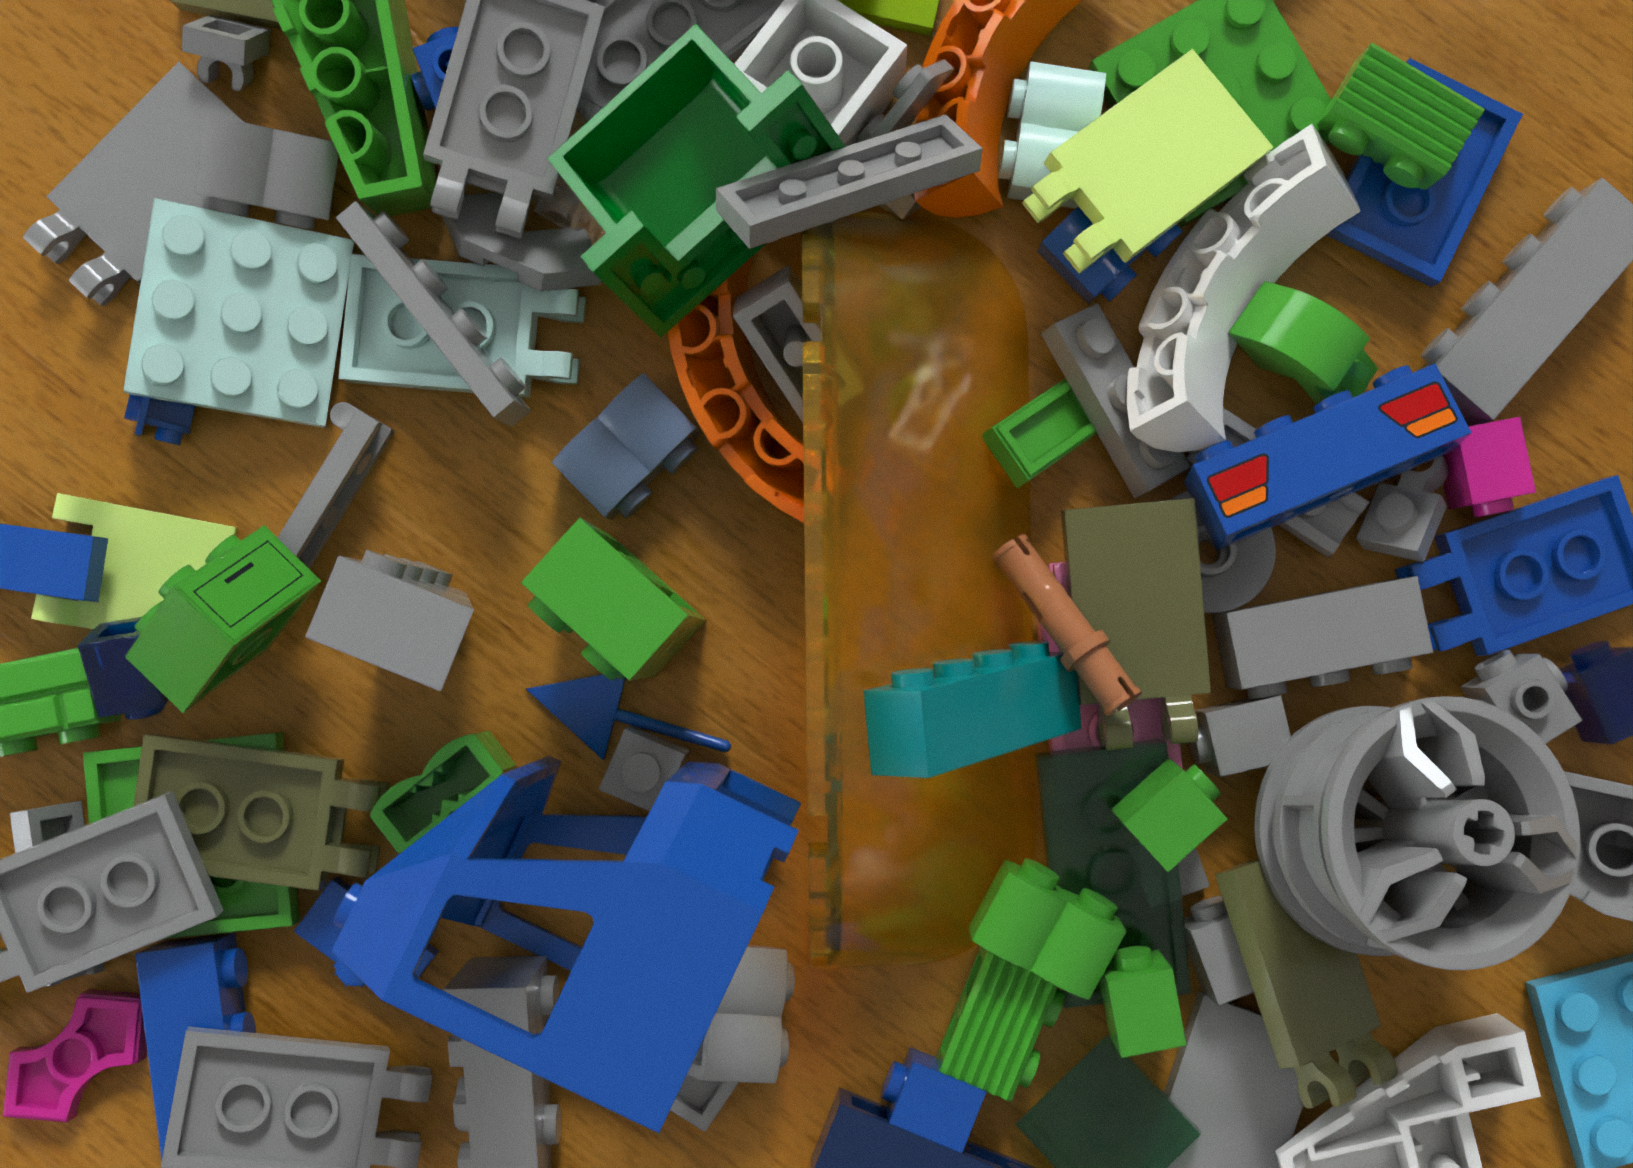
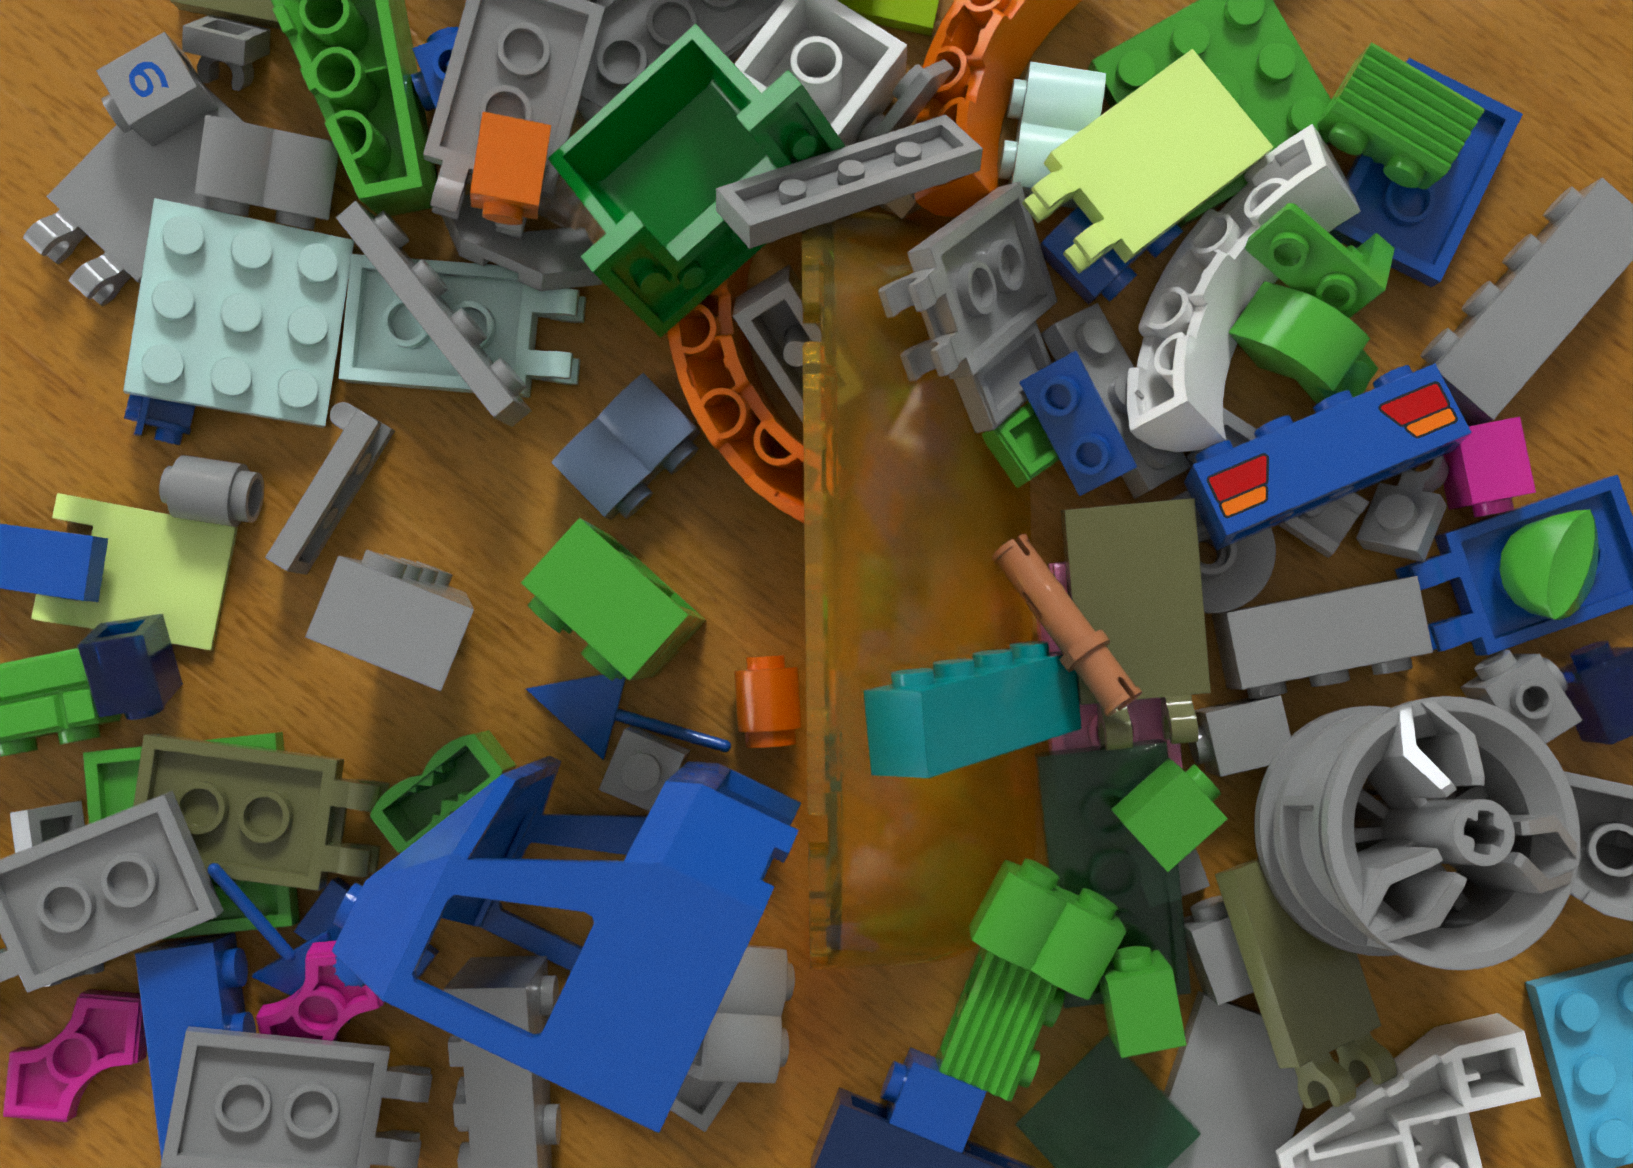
bright green brick [125,525,321,713] -> none
none -> light grey brick [96,32,218,147]
none -> light grey brick [159,455,264,527]
none -> blue piece [207,863,351,1023]
none -> dark pink tile [256,940,384,1041]
none -> orange brick [470,111,551,225]
none -> orange brick [734,655,802,748]
none -> light grey tile [878,182,1058,382]
none -> light grey tile [954,321,1052,433]
none -> blue hinge [1019,351,1137,497]
none -> bright green bracket [1245,203,1395,318]
none -> bright green piece [1499,509,1599,620]

